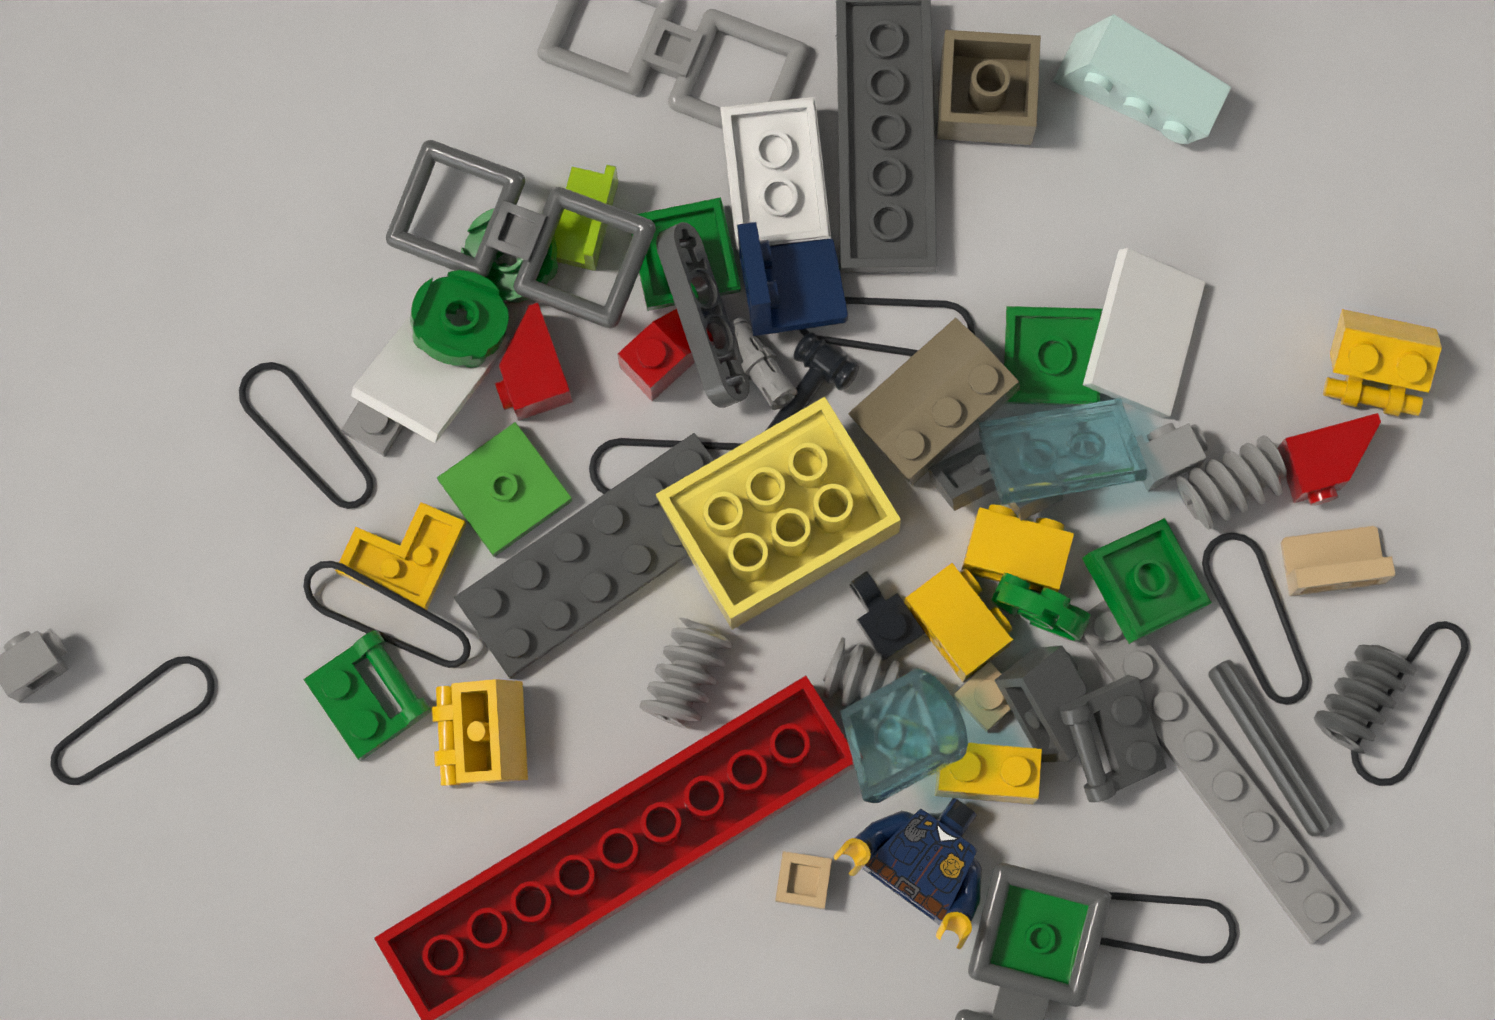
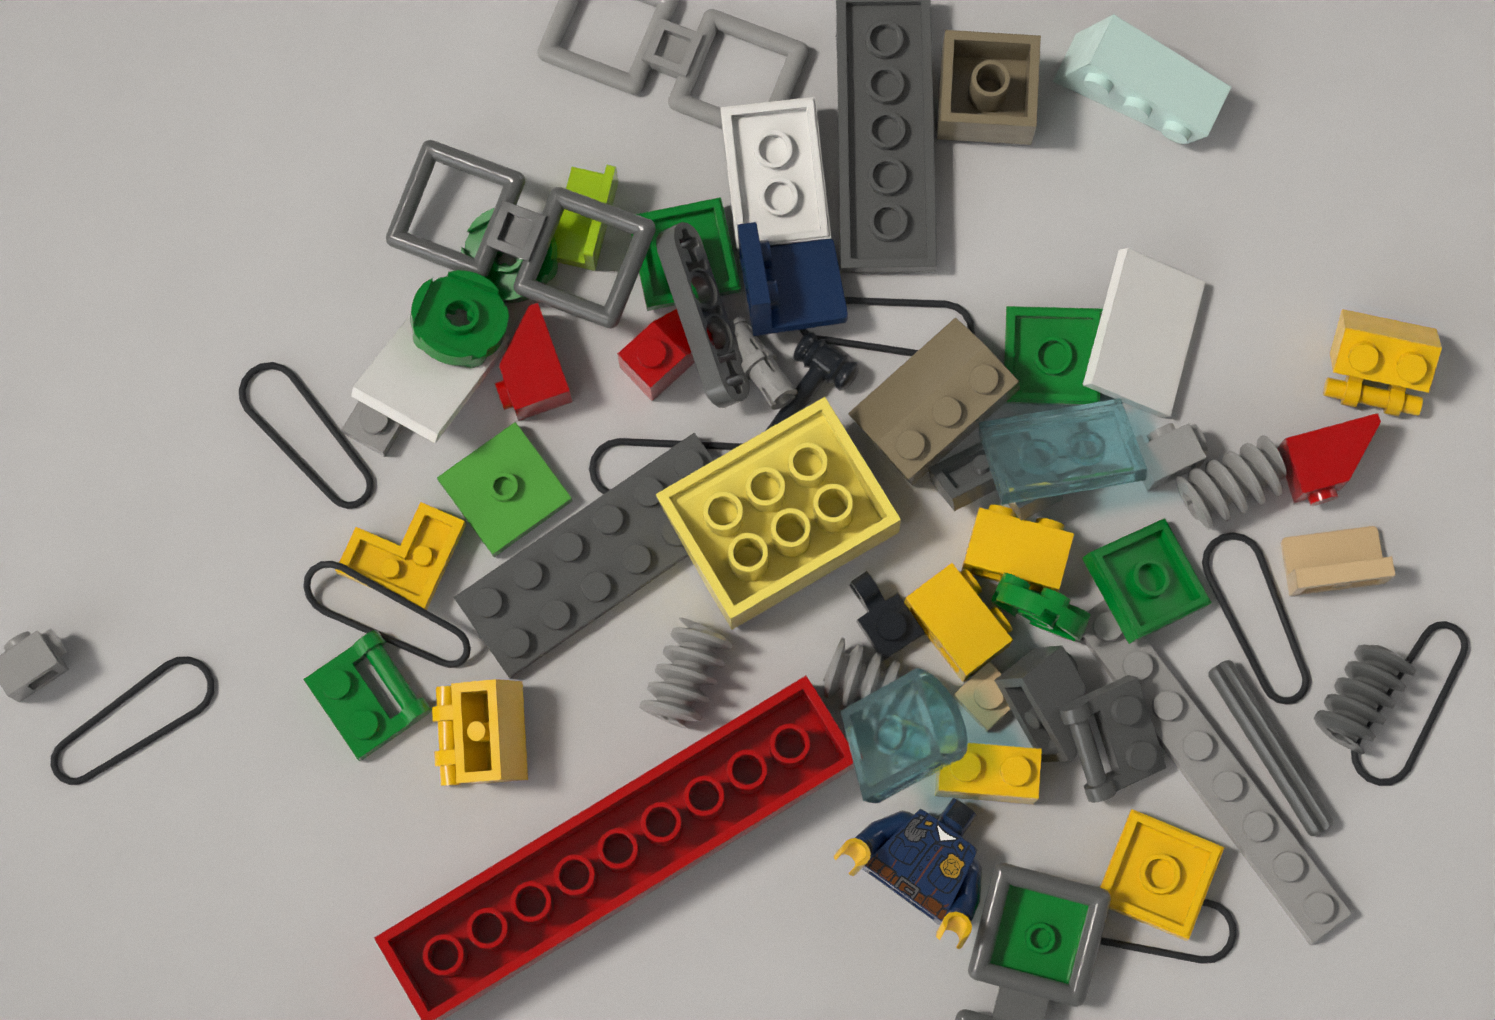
tan plate [775,851,832,910] -> none
none -> yellow plate [1099,809,1225,941]

